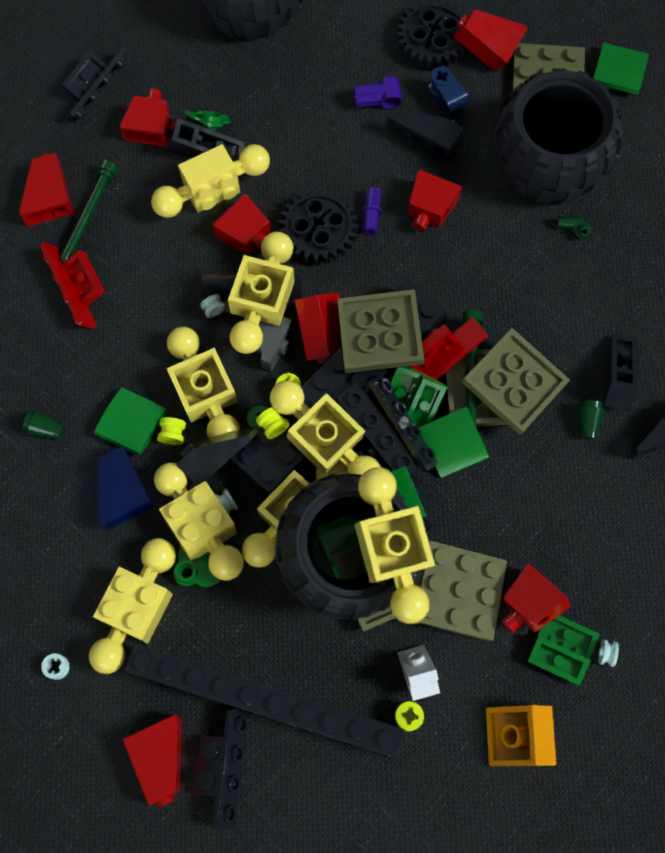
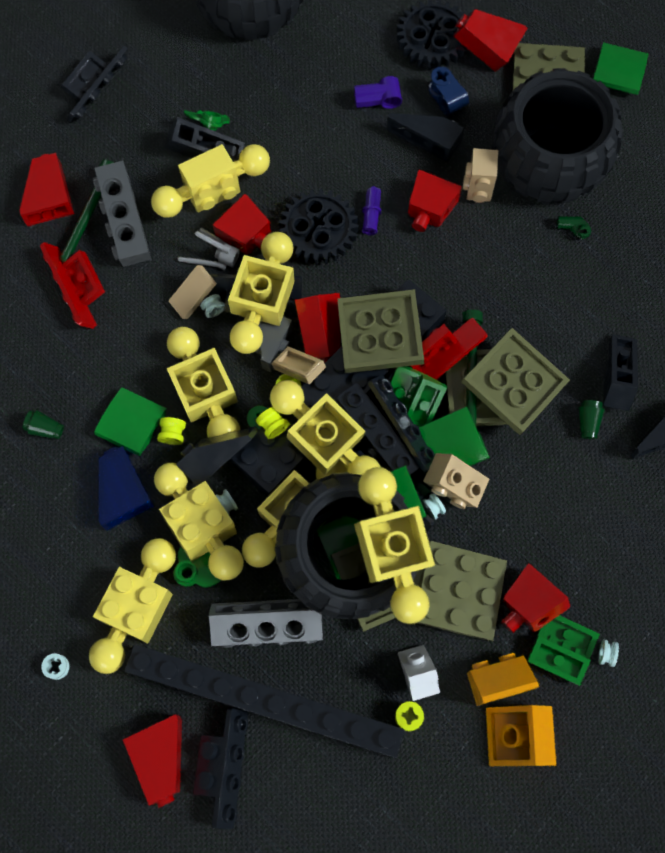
red torso [120,88,170,146] -> none
none -> dark grey brick [93,161,151,267]
none -> tan tile [169,265,217,319]
none -> light grey plant [178,228,240,270]
none -> dark grey brick [209,599,323,648]
none -> tan tile [271,347,326,385]
none -> light aqua bush [421,493,446,520]
none -> tan brick [423,453,489,509]
none -> tan brick [463,148,498,203]
none -> light orange slope [467,653,539,706]

